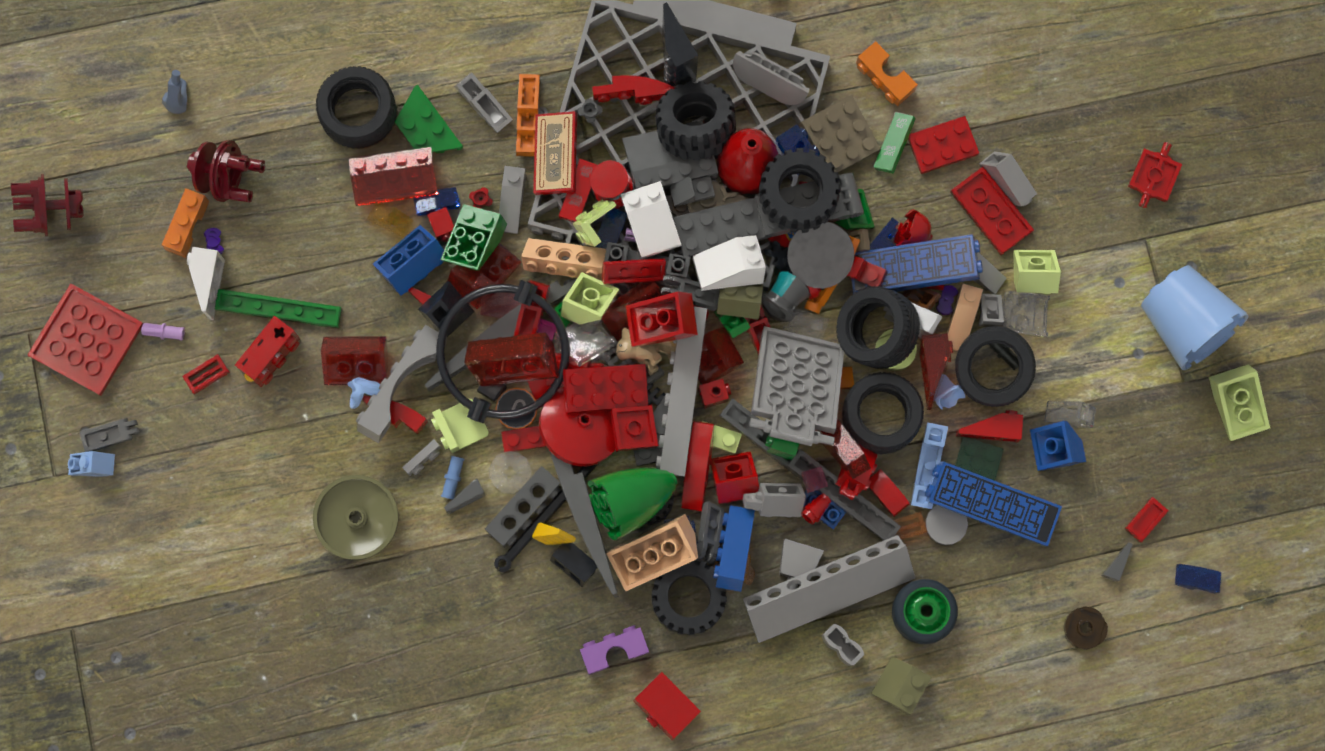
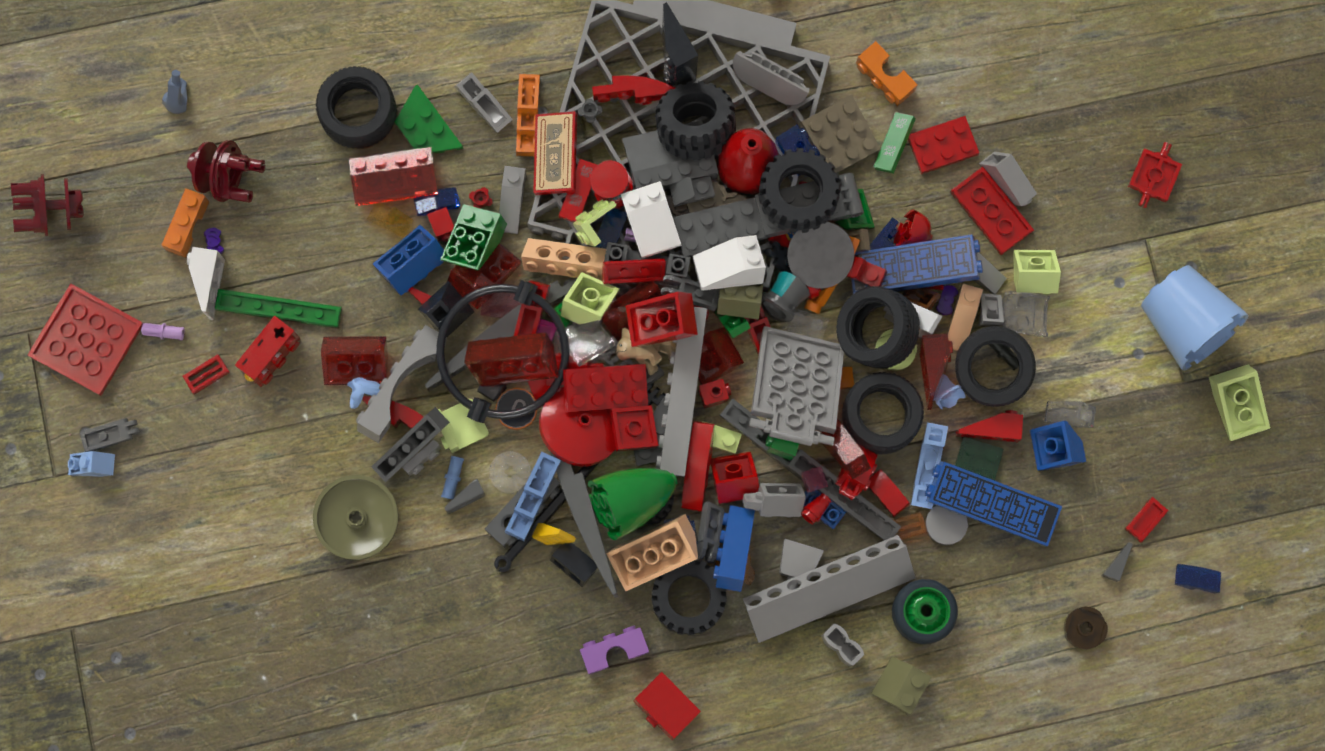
red plate [501,426,546,453] -> none
none -> dark grey brick [371,407,450,482]
none -> medium blue slope [505,452,561,541]

